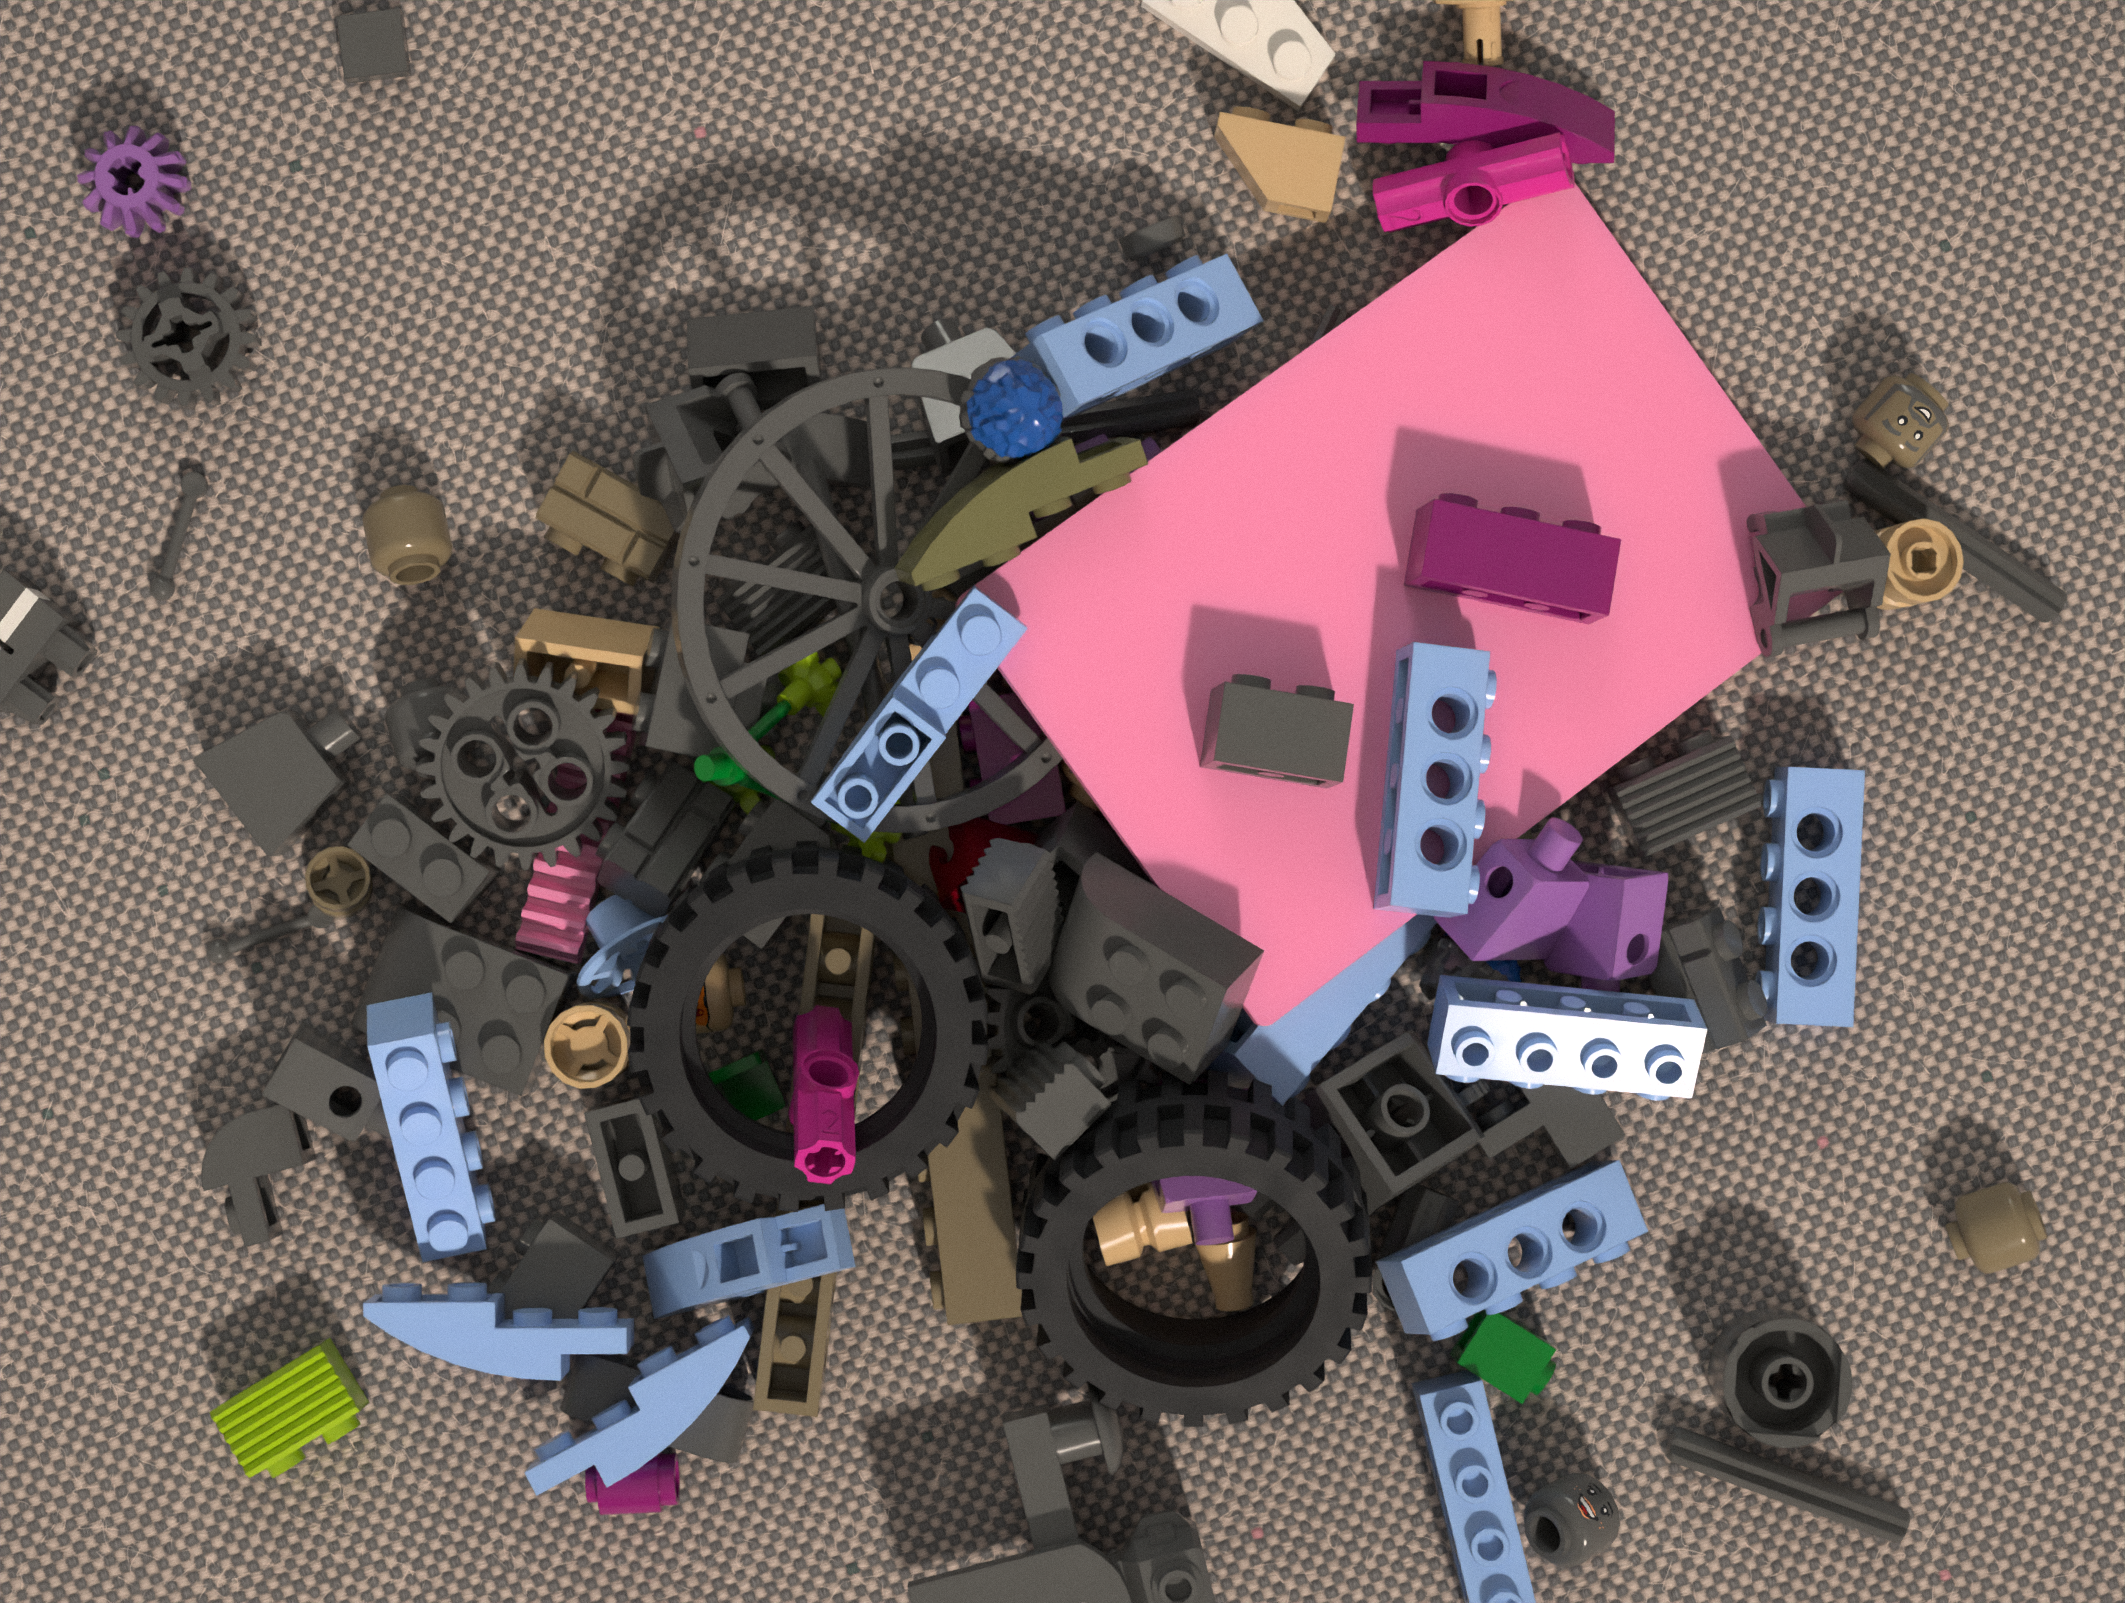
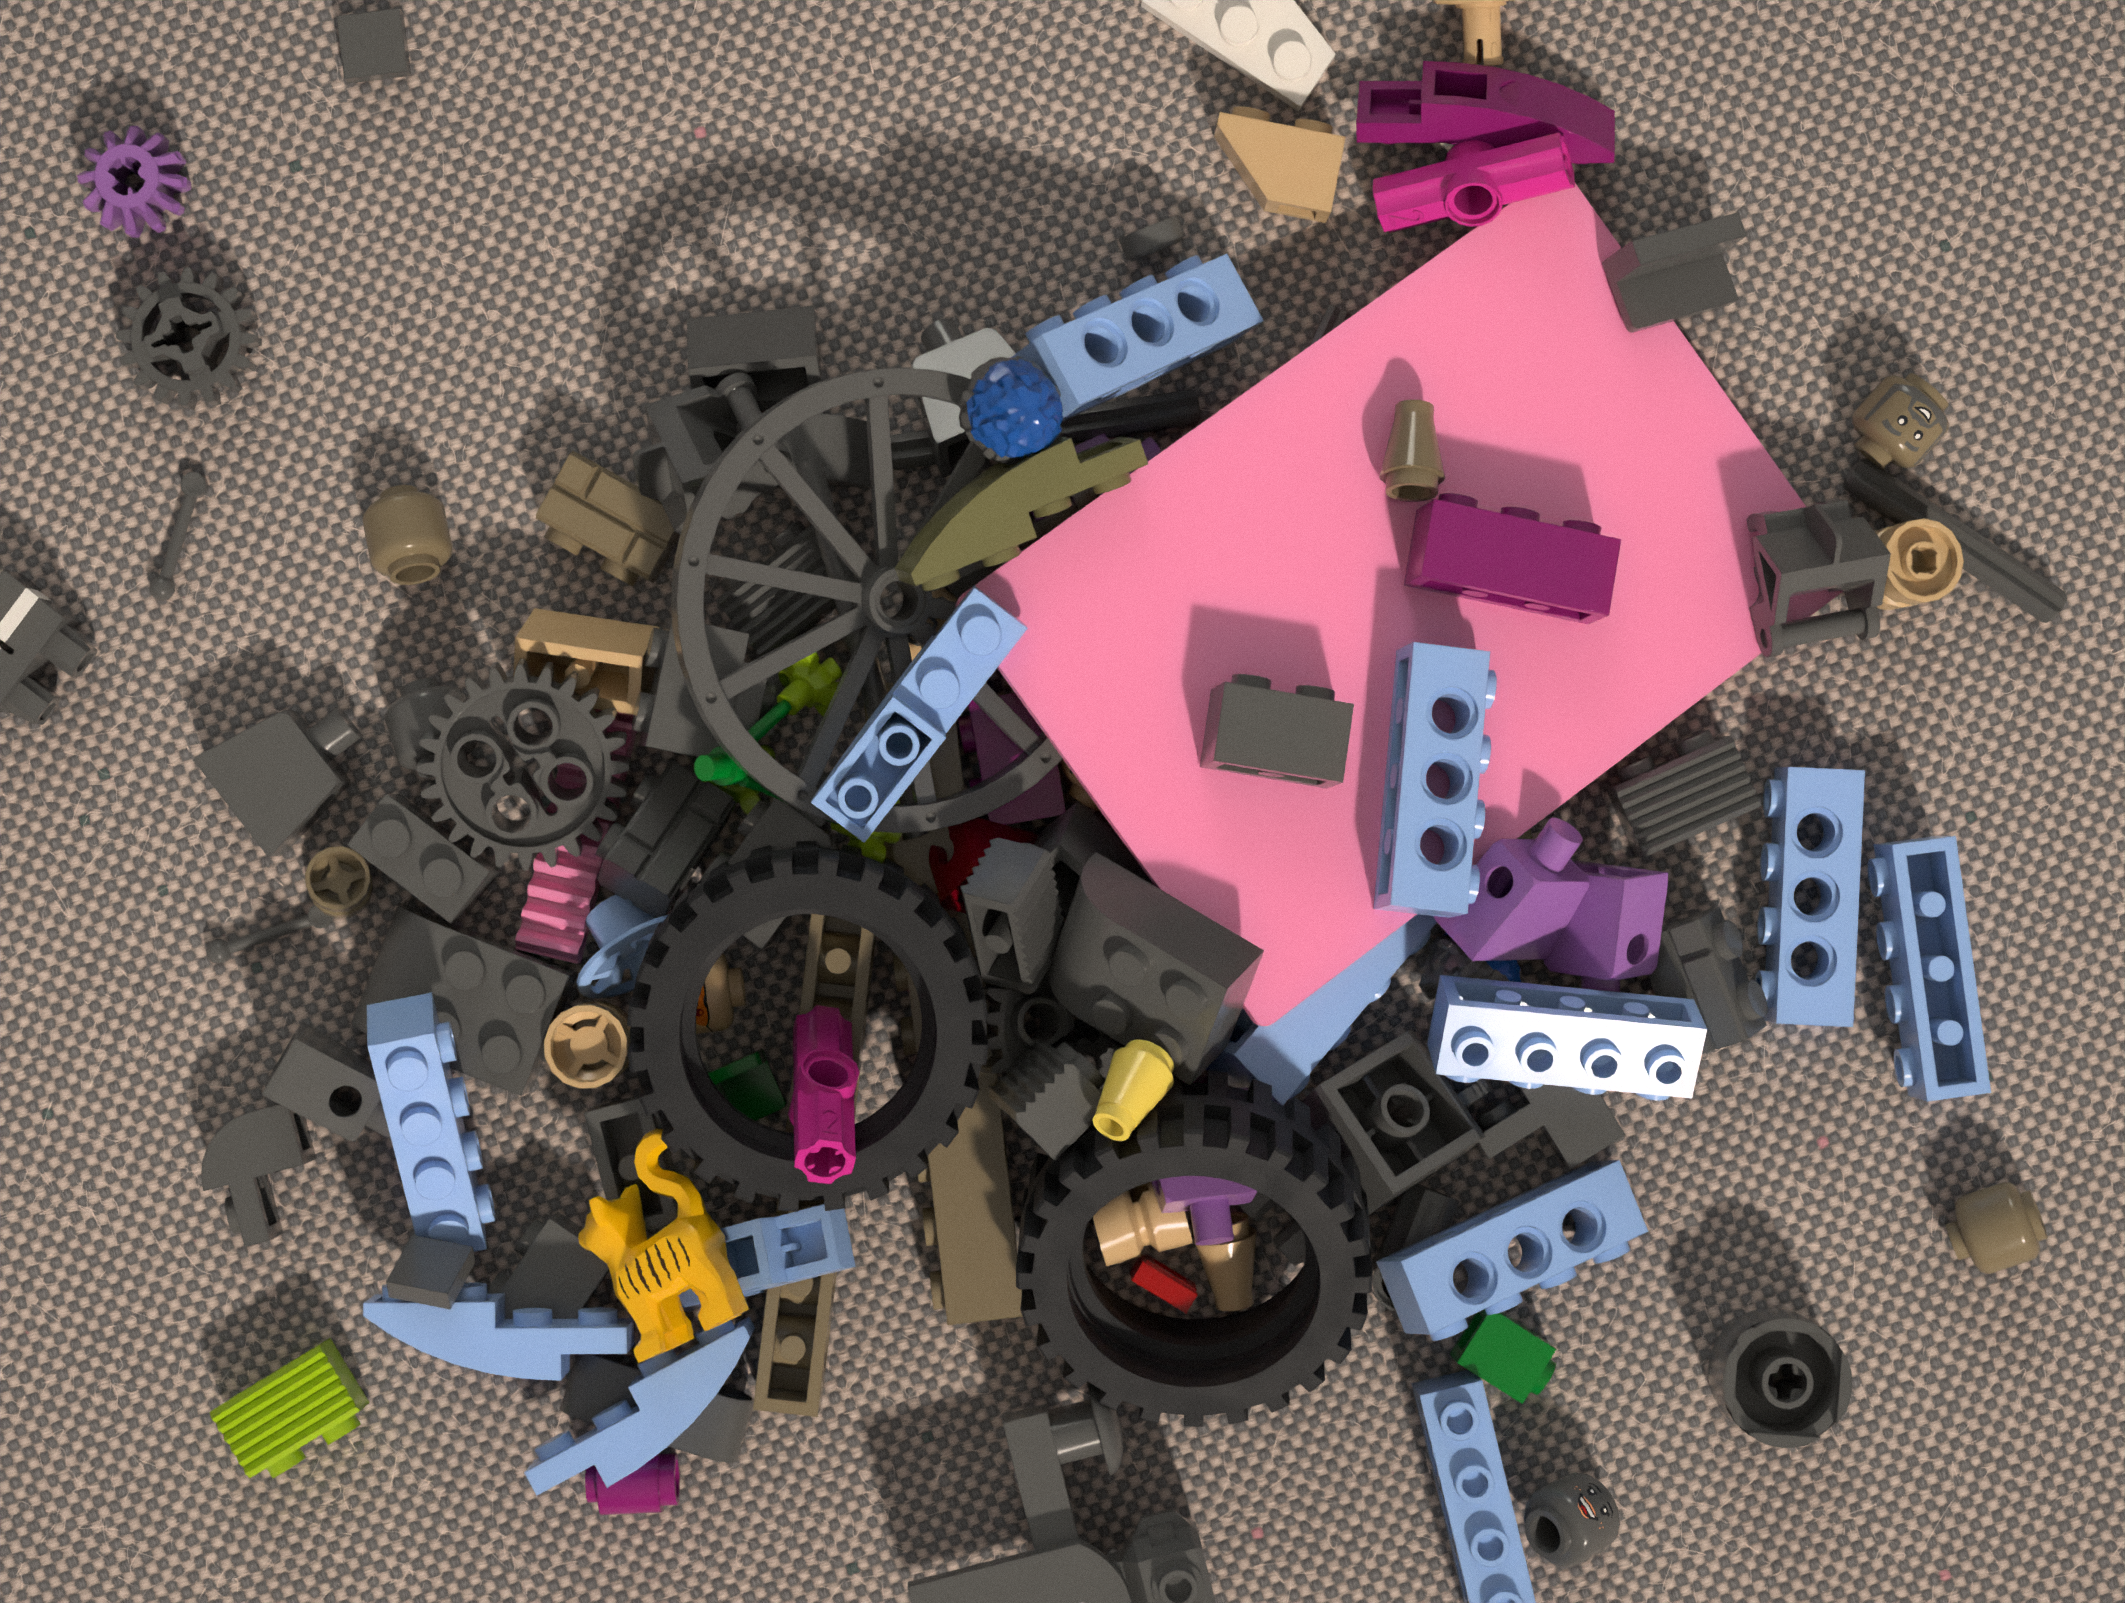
dark grey axle [1665,1427,1910,1543] -> none
none -> dark grey tile [386,1235,475,1310]
none -> yellow animal [578,1129,749,1363]
none -> light yellow cone [1092,1039,1174,1141]
none -> red tile [1130,1253,1198,1314]
none -> dark tan cone [1379,400,1445,502]
none -> dark grey panel [1602,212,1747,333]
none -> light blue brick [1868,836,1991,1102]

